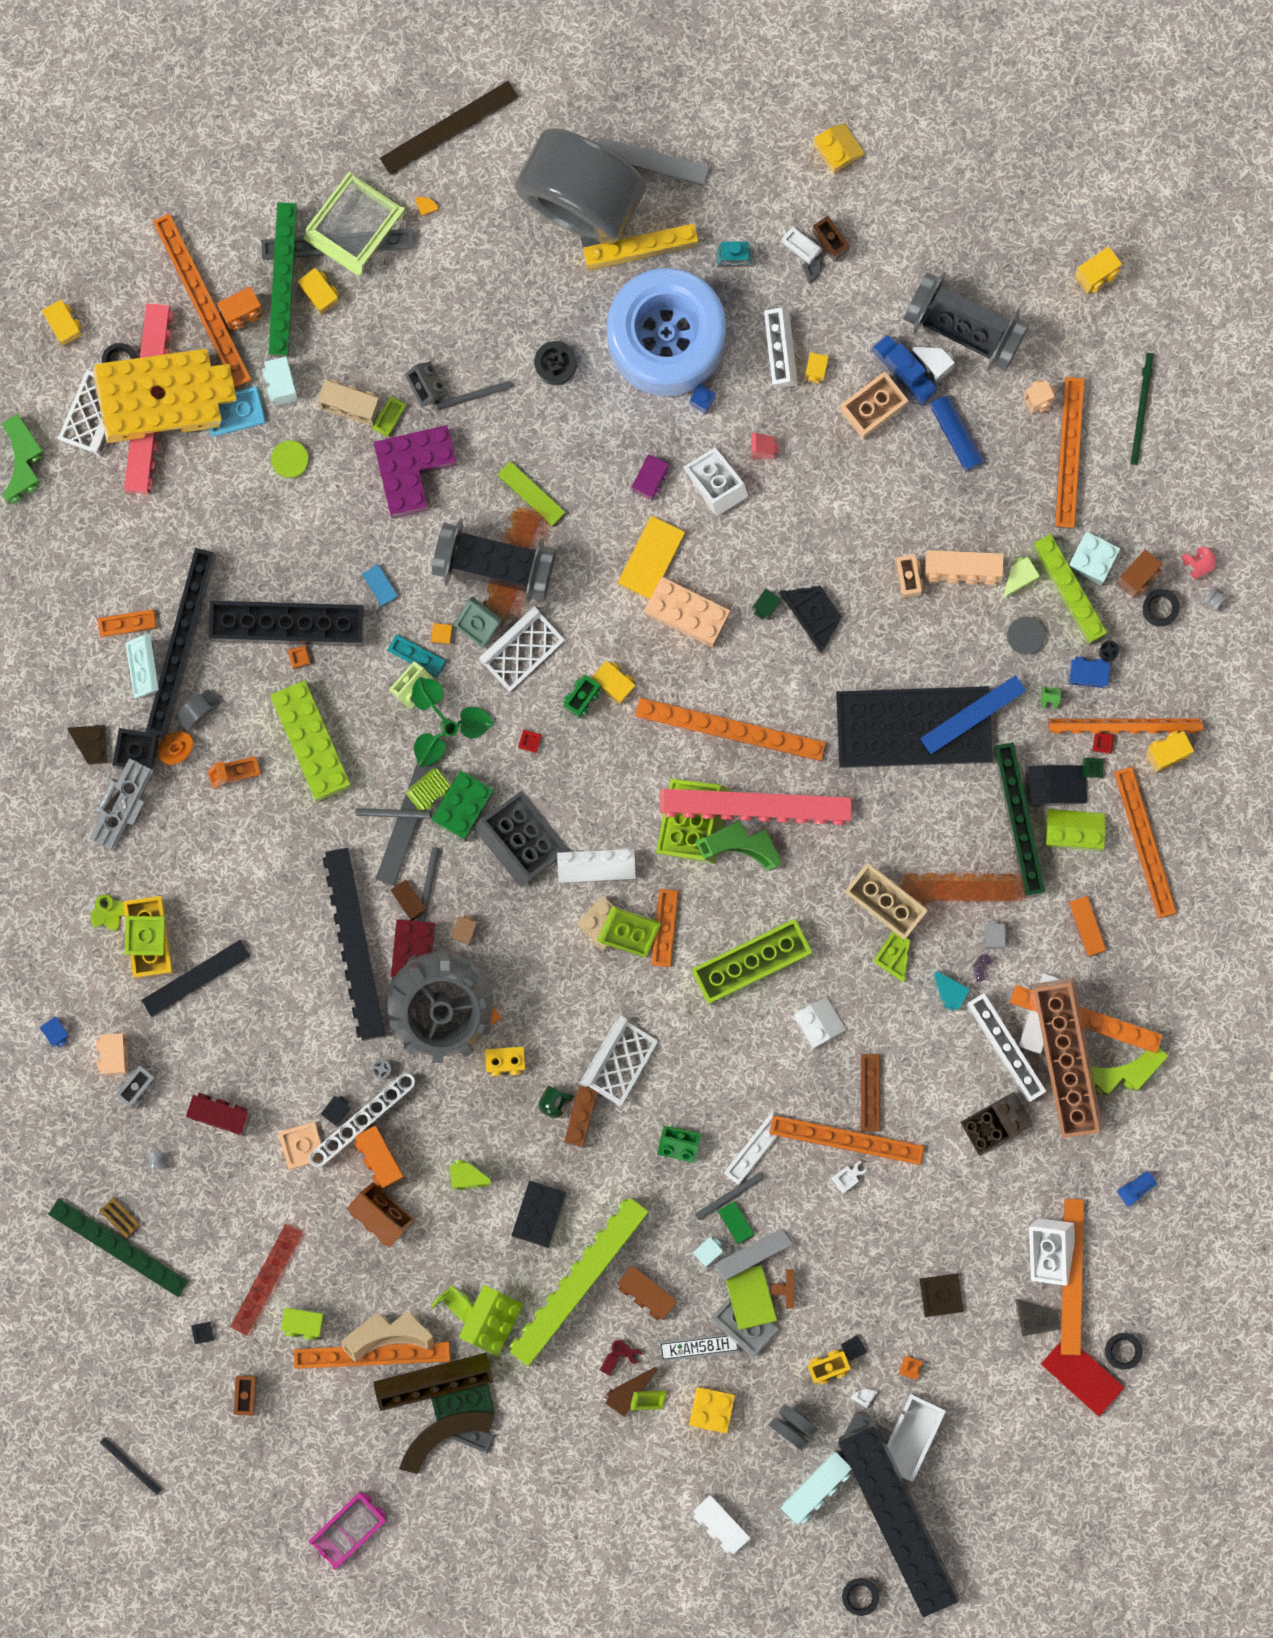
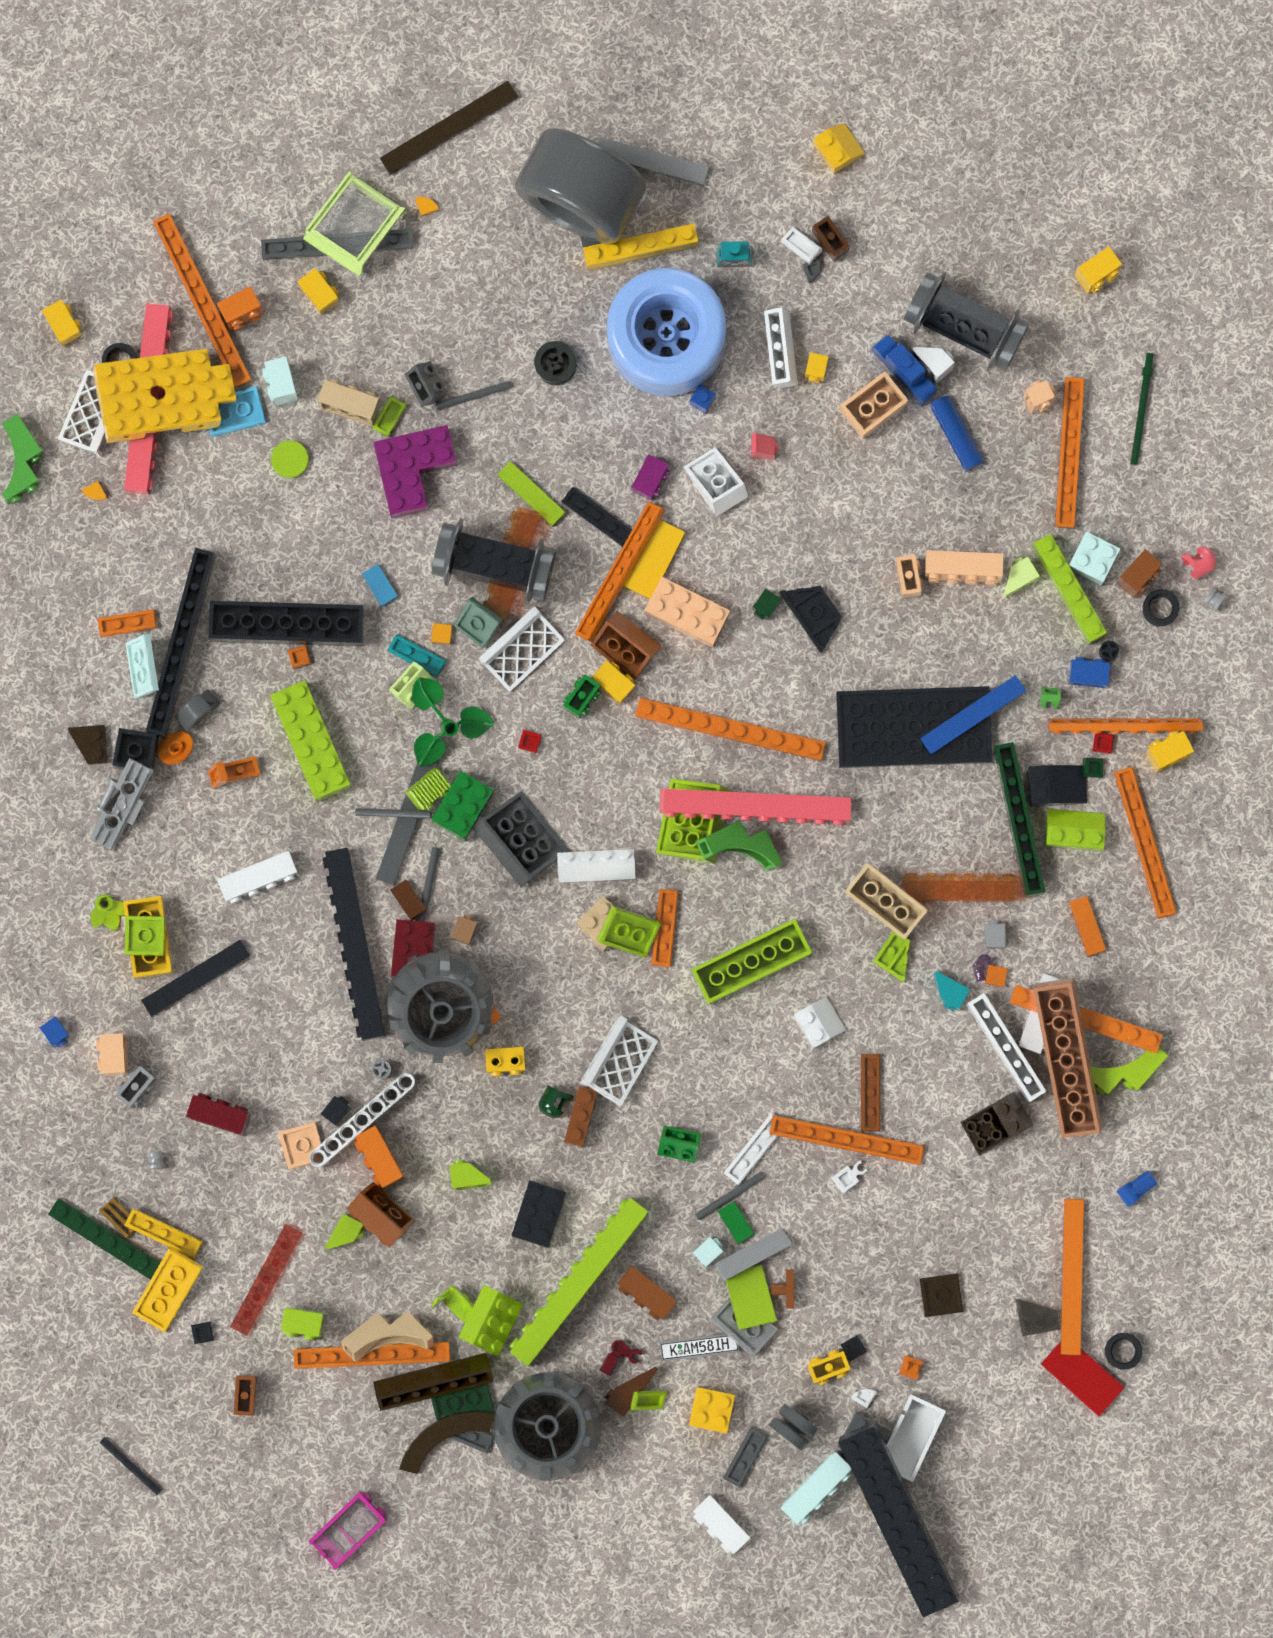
green brick [268,202,298,357] -> none
black tyre [842,1578,879,1616] -> none
dark grey tile [1007,616,1045,655] -> none
white slope [1029,1218,1075,1286] -> none
none -> light orange tile [82,481,107,501]
none -> yellow tile [124,1208,202,1259]
none -> yellow tile [132,1247,203,1333]
none -> white brick [217,851,298,904]
none -> lime slope [325,1213,366,1250]
none -> dark grey wheel [494,1372,602,1481]
none -> black tile [561,487,632,547]
none -> orange tile [574,502,665,642]
none -> dark orange slope [590,611,662,680]
none -> dark grey tile [723,1427,768,1488]
none -> orange tile [985,965,1008,988]

